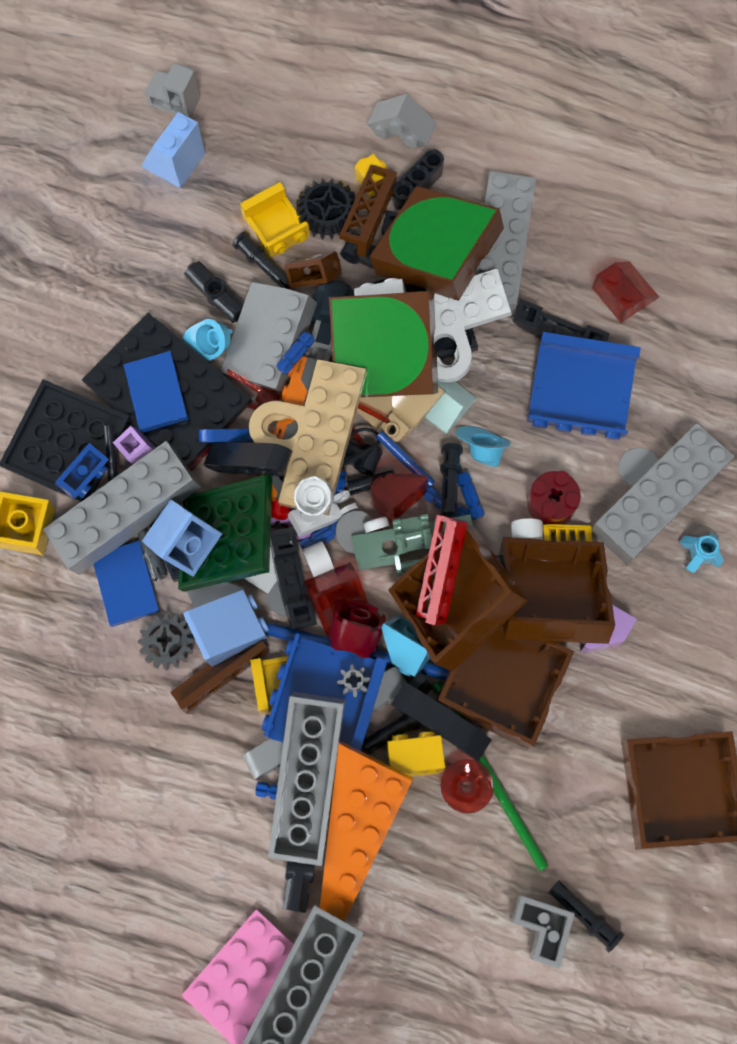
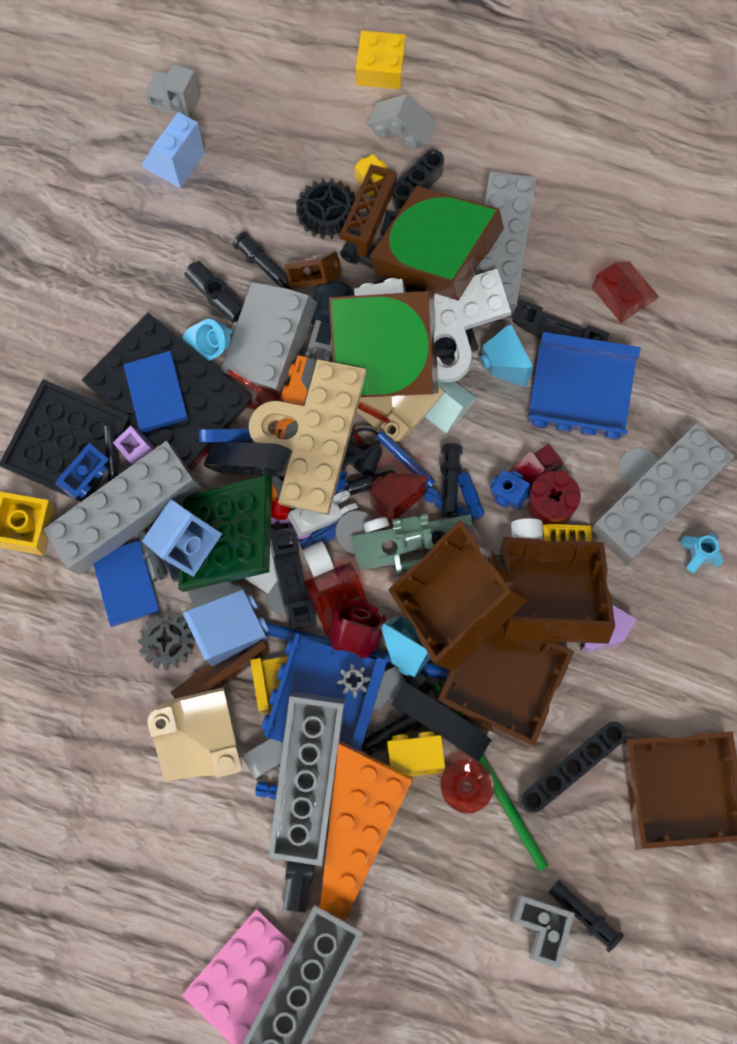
yellow panel [240,182,310,258] -> none
blue axle [276,332,315,374] -> none
white hair [294,476,334,516] -> none
fence [416,515,468,625] -> none
medium azure piece [456,426,511,467] -> none
none -> tan slope [148,687,242,782]
none -> yellow brick [356,30,406,90]
none -> medium azure slope [479,325,533,387]
none -> blue brick [490,470,531,511]
none -> dark red slope [509,444,563,487]
none -> black beam [519,722,627,814]

